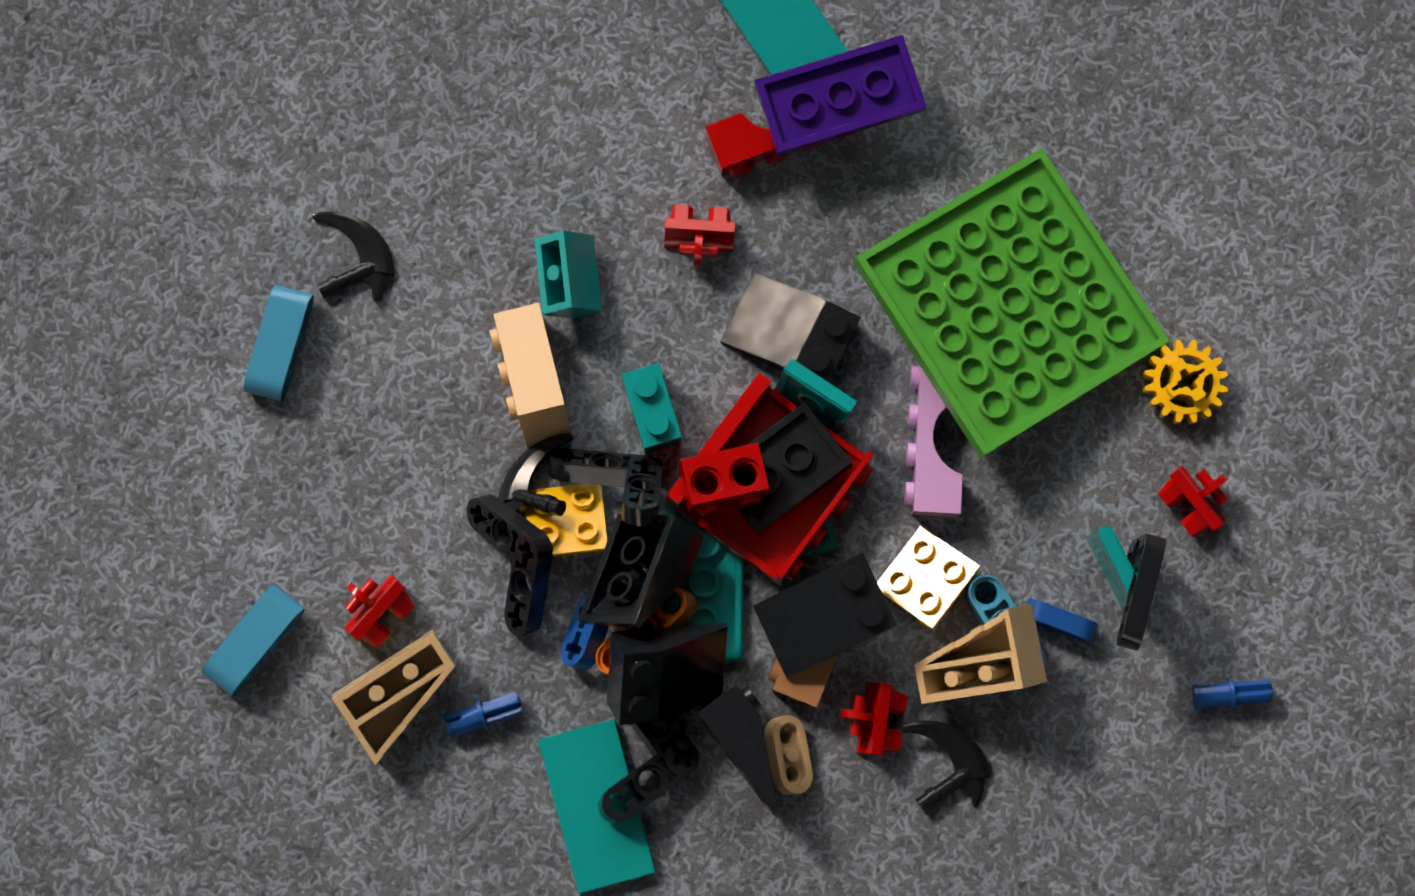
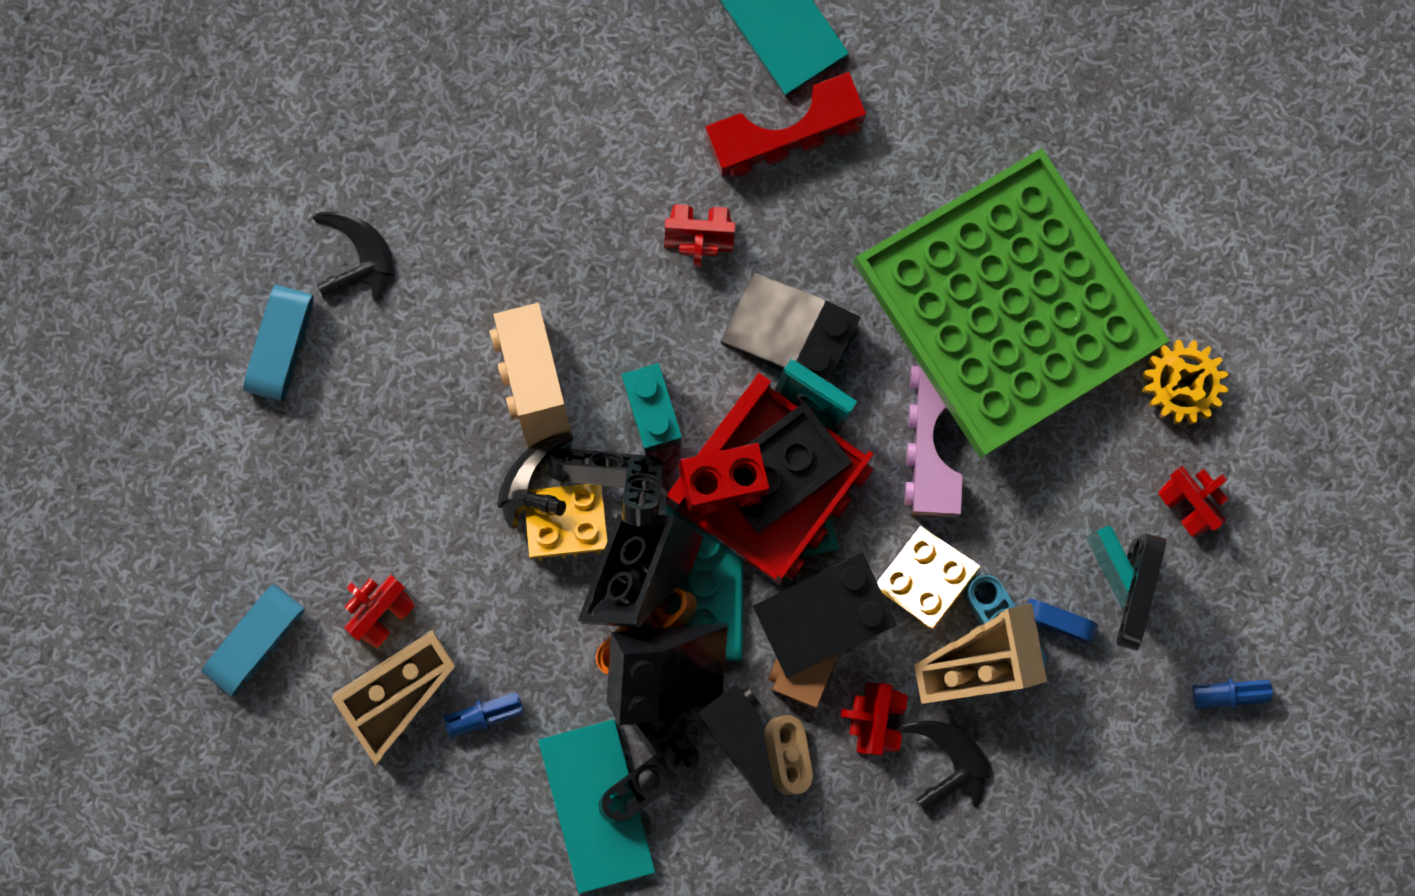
black beam [467,494,553,637] -> none
teal brick [534,230,602,319] -> none
blue beam [561,595,609,671] -> none
dark purple plate [754,35,927,156] -> none

